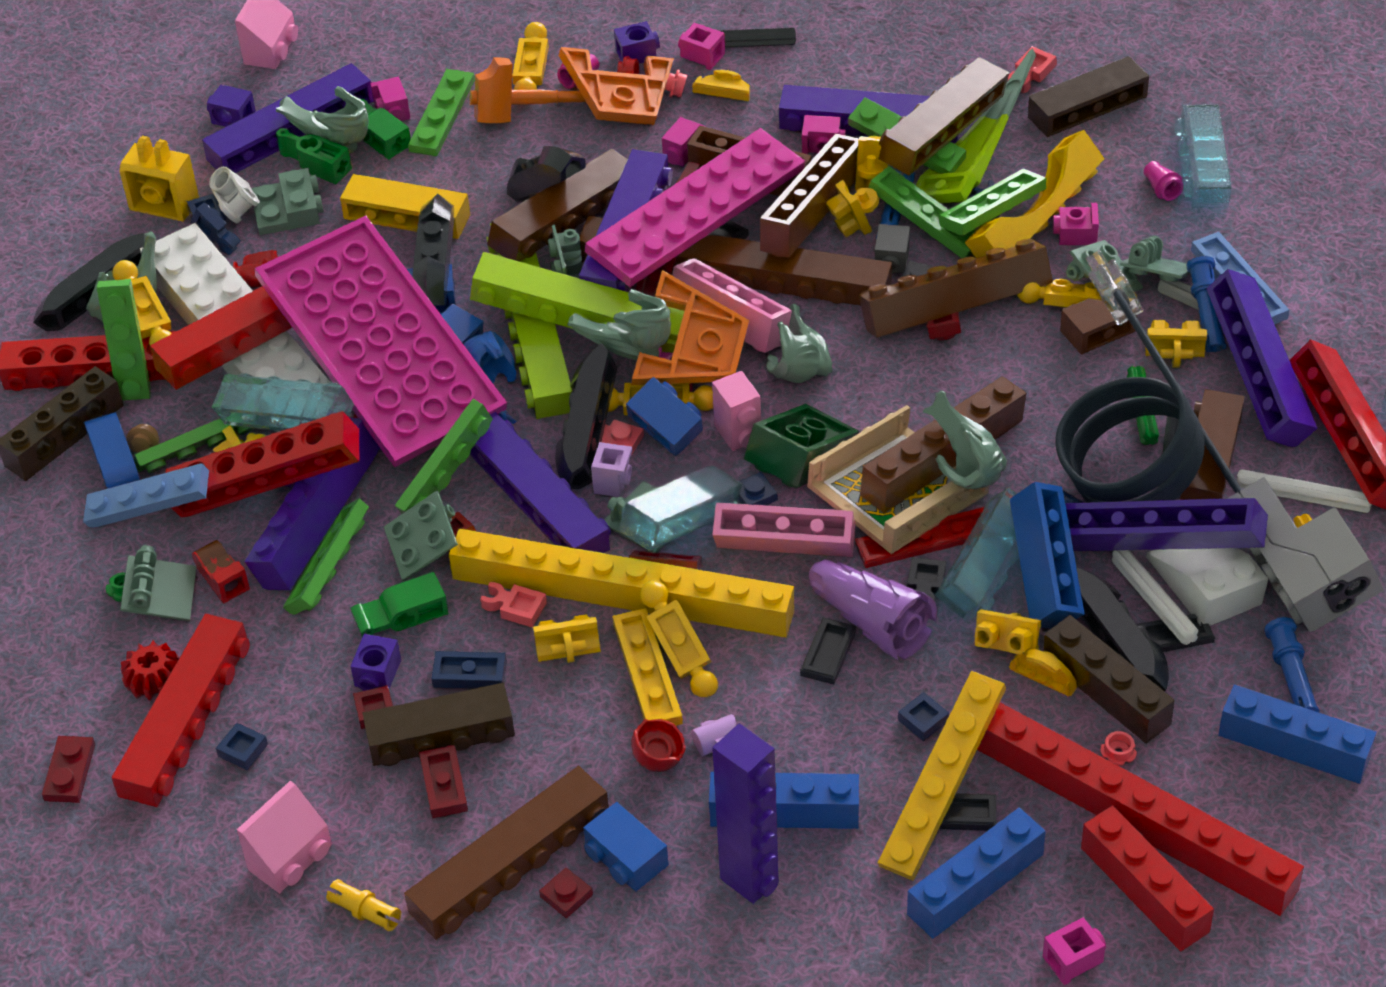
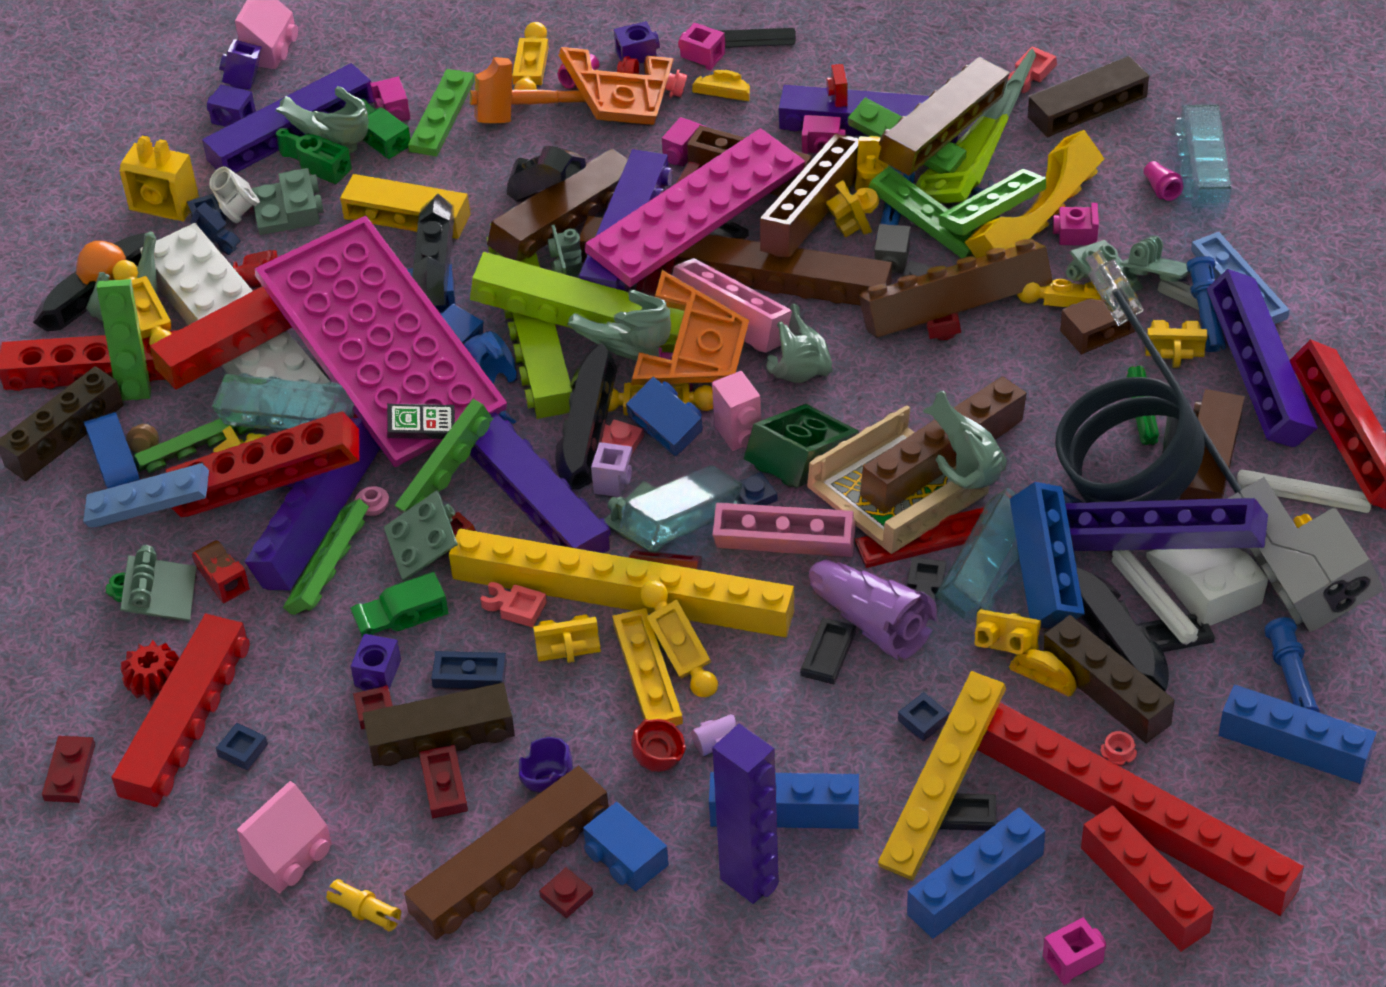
none -> orange hair [76,240,126,284]
none -> dark purple brick [219,39,262,90]
none -> bright pink plate [355,486,389,516]
none -> tile [387,403,455,439]
none -> dark purple hair [519,737,573,793]
none -> red plate [826,64,848,107]

